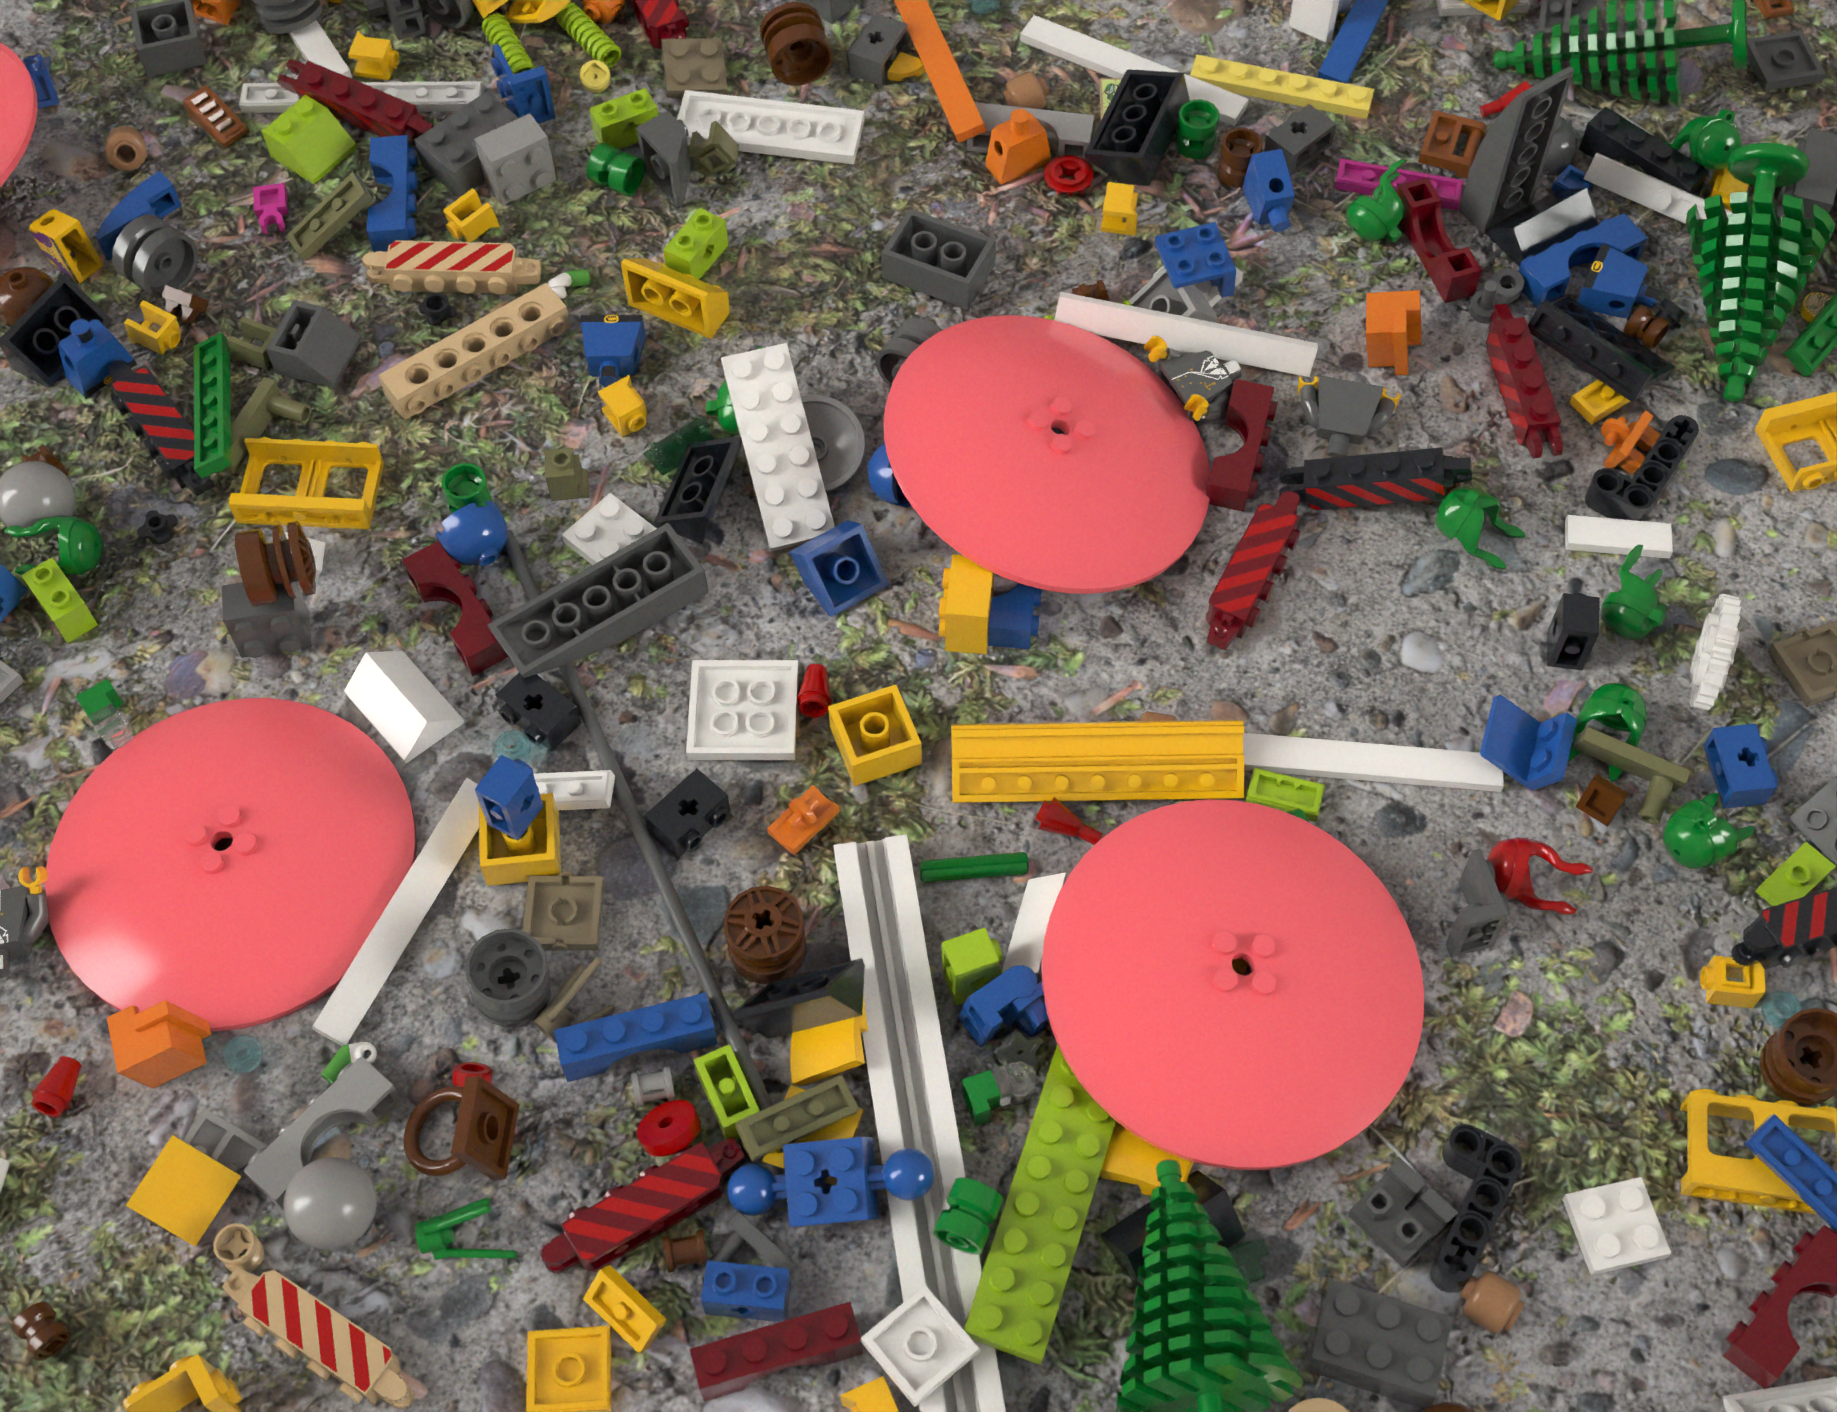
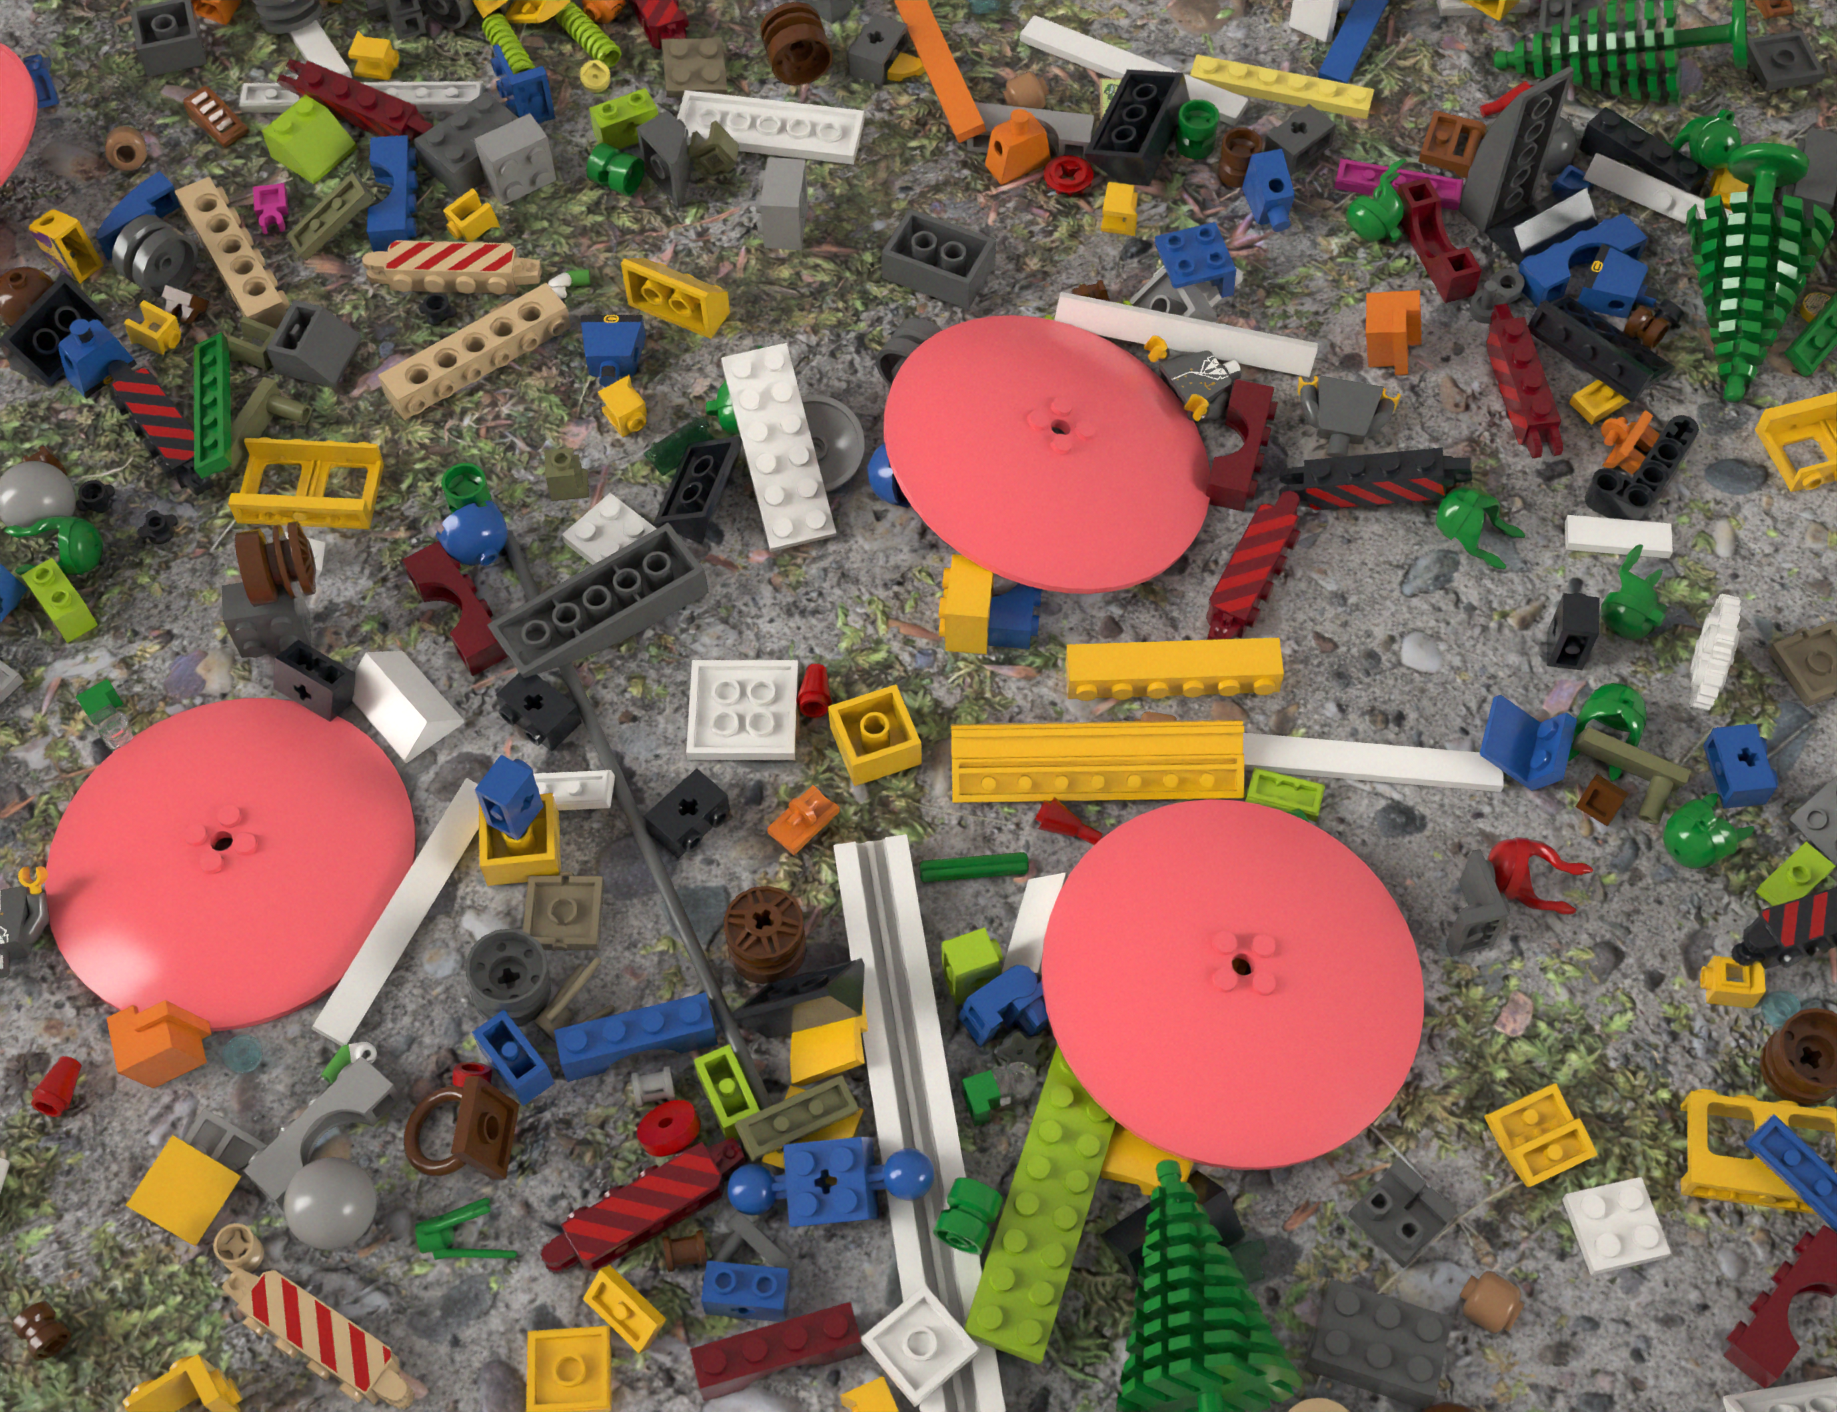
clear light blue plate [494,730,531,761] -> none
lime brick [663,207,729,280] -> none
blue slope [789,520,890,617] -> none
black beam [1430,1124,1523,1293] -> none
none -> black plate [76,480,115,514]
none -> tan brick [175,176,290,329]
none -> black brick [273,640,356,722]
none -> blue brick [472,1010,555,1107]
none -> light grey brick [755,157,809,250]
none -> yellow brick [1065,638,1284,701]
none -> yellow slope [1484,1083,1598,1188]

